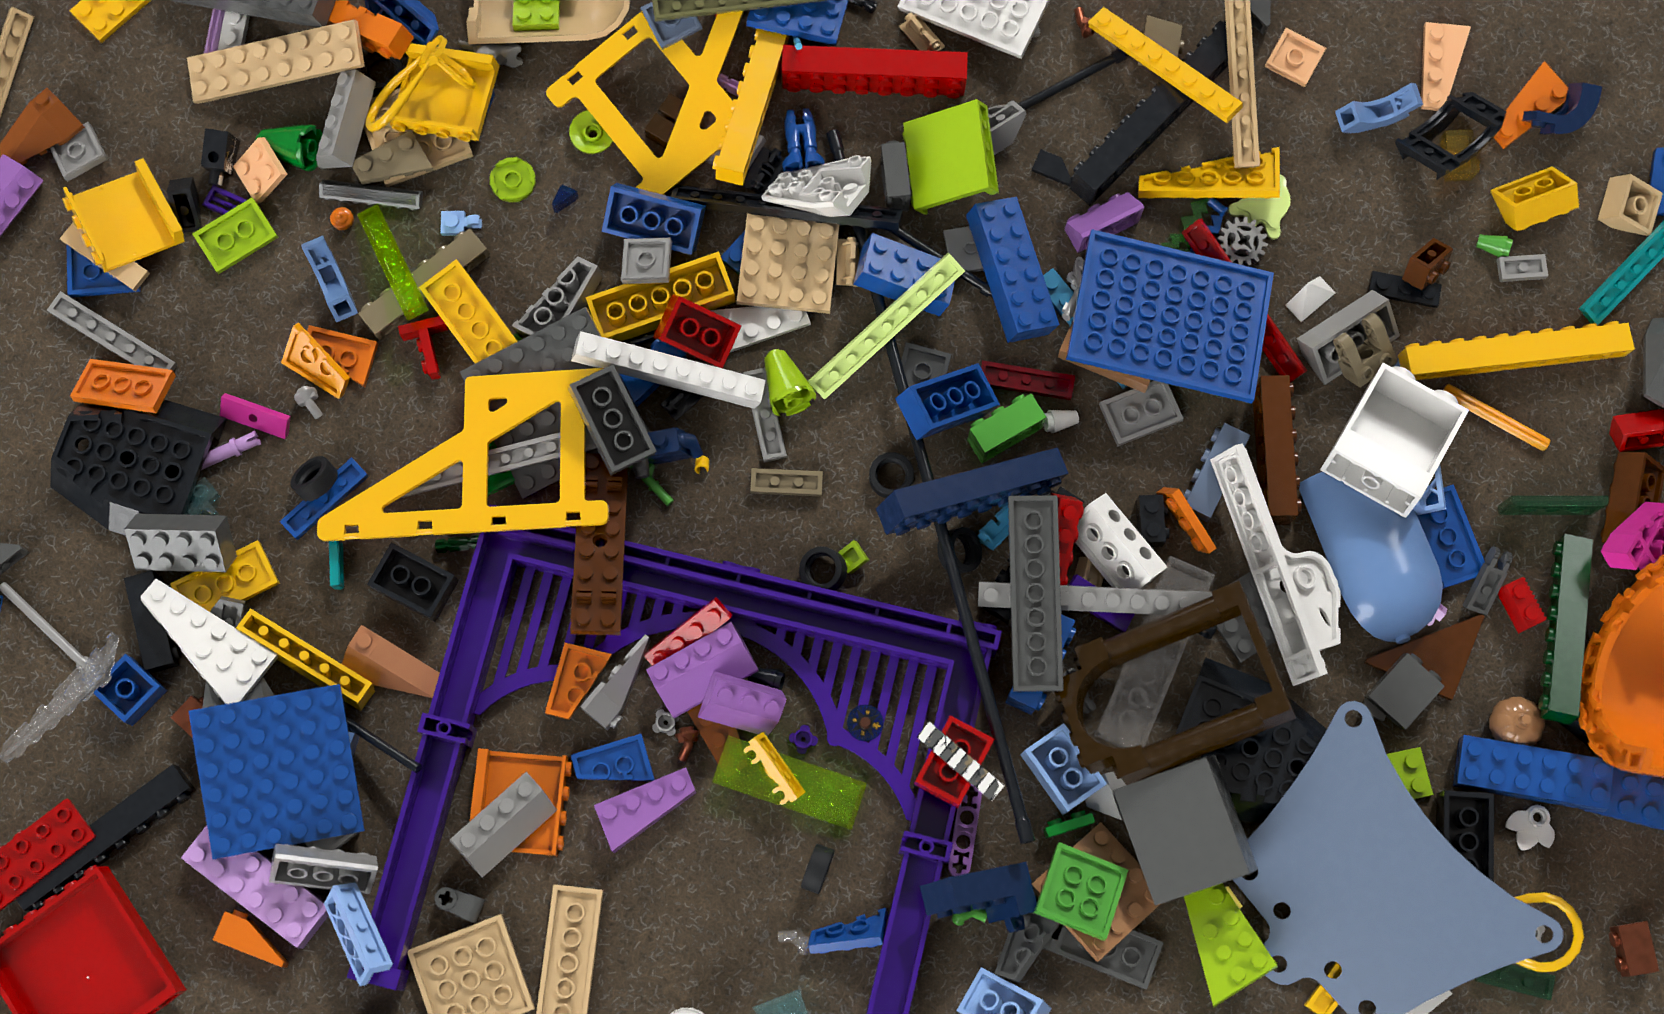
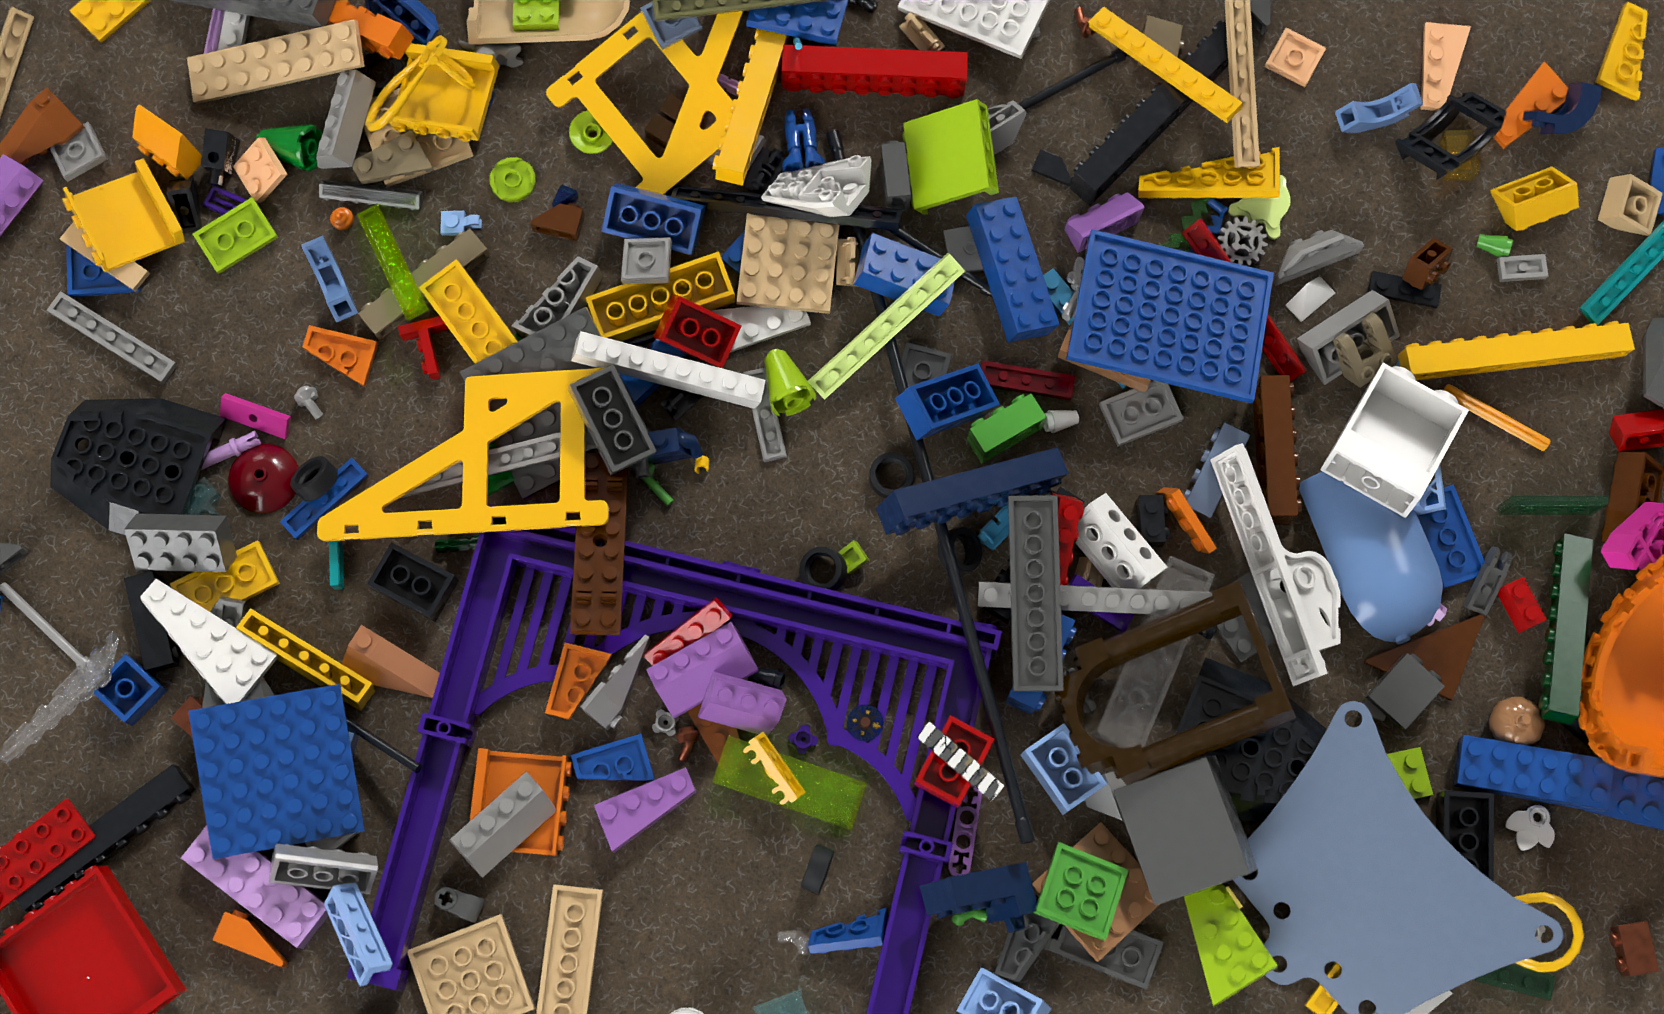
orange plate [70,359,176,413] -> none
light orange wing [281,322,350,399] -> none
dark tan plate [750,468,823,497] -> none
green plate [1043,810,1095,839] -> none
none -> light orange slope [132,104,202,180]
none -> dark red dish [228,444,299,514]
none -> reddish brown slope [531,203,585,242]
none -> light grey wedge [1274,230,1364,286]
none -> yellow wing [1595,2,1648,101]

